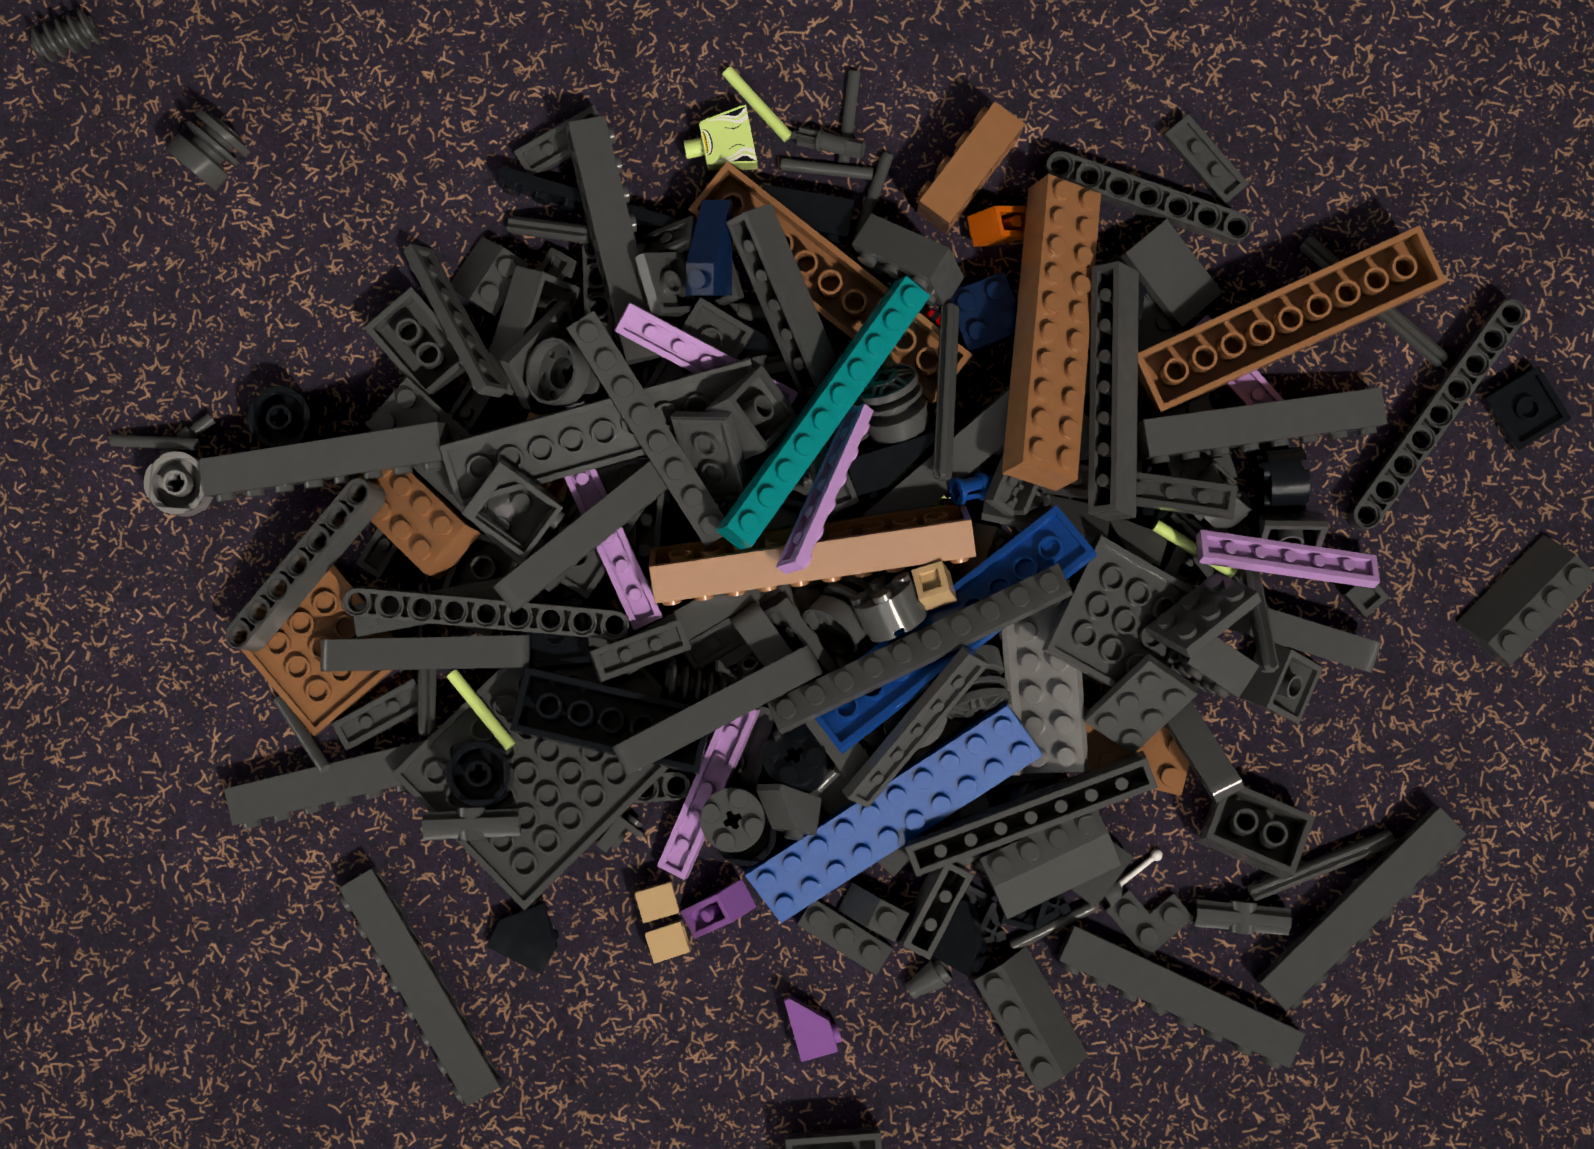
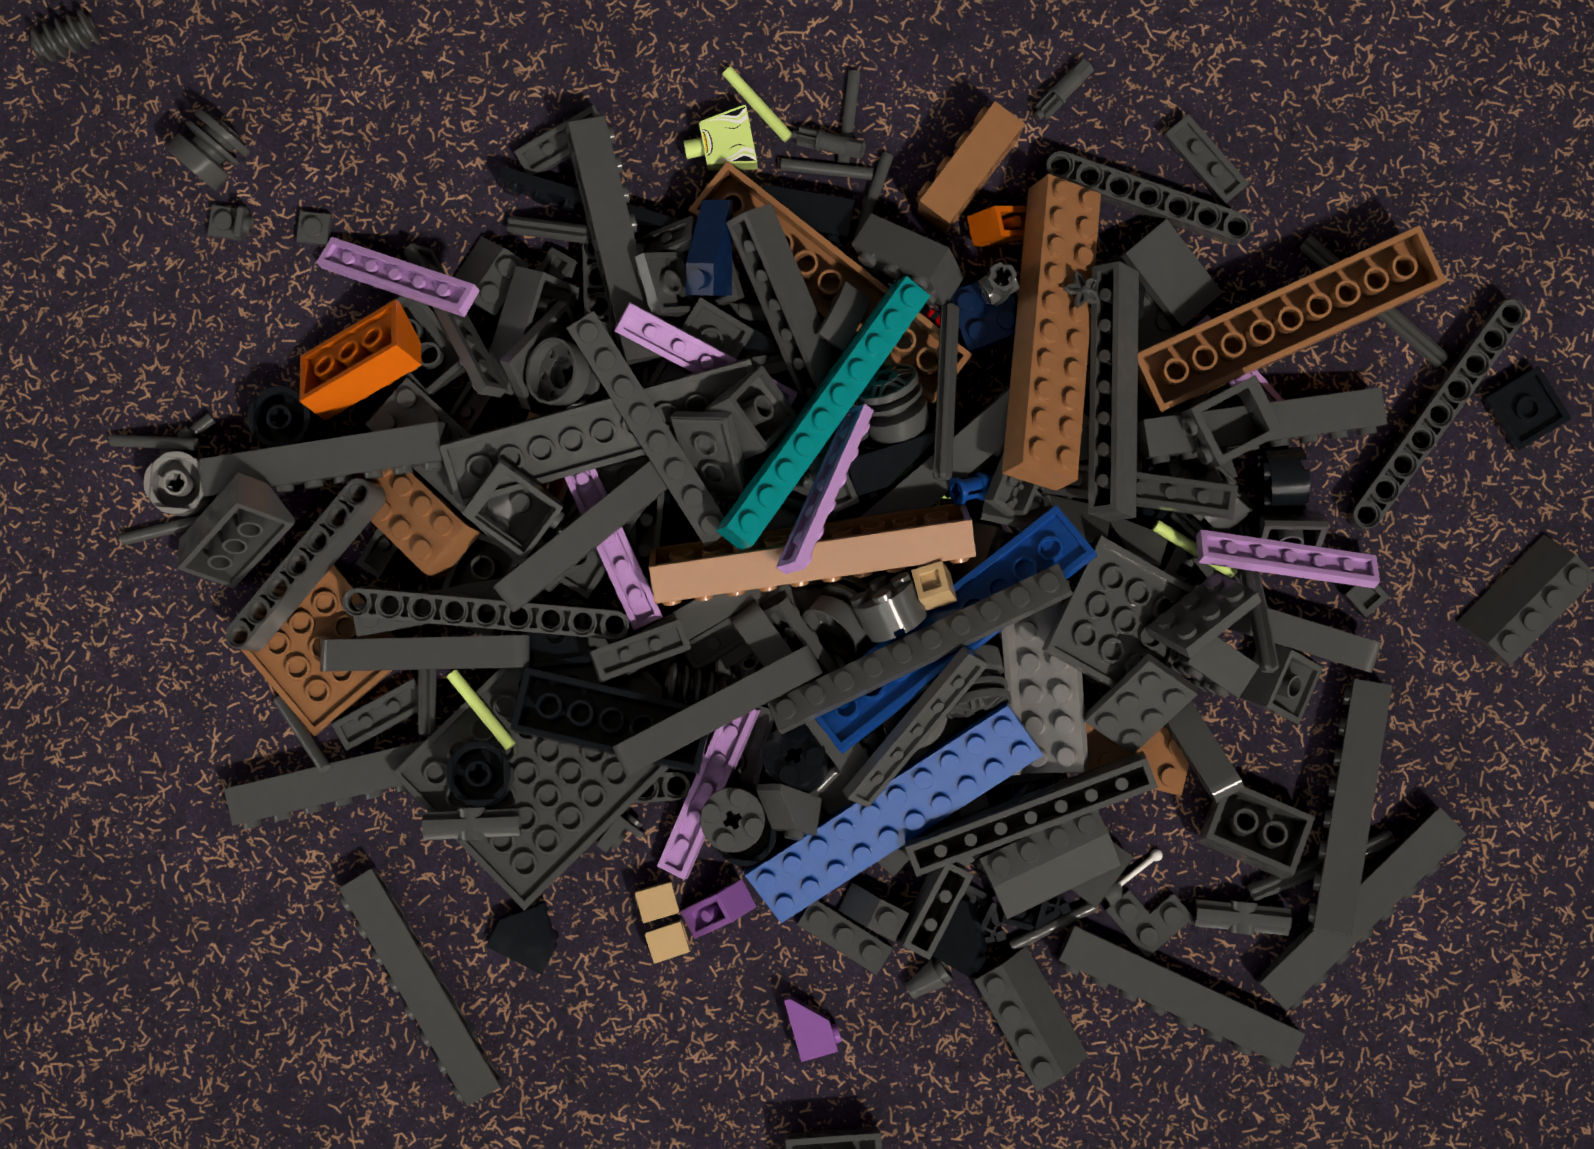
none -> dark grey bar [120,514,201,546]
none -> dark grey slope [177,472,295,588]
none -> dark grey bracket [207,205,254,242]
none -> dark grey plate [296,211,333,246]
none -> orange slope [299,299,422,421]
none -> lavender plate [316,237,480,317]
none -> dark grey slope [815,281,870,352]
none -> dark grey piece [978,262,1020,307]
none -> dark grey piece [1034,59,1094,120]
none -> dark grey plant [1063,271,1099,308]
none -> dark grey window [1181,375,1284,470]
none -> dark grey brick [1307,679,1392,937]

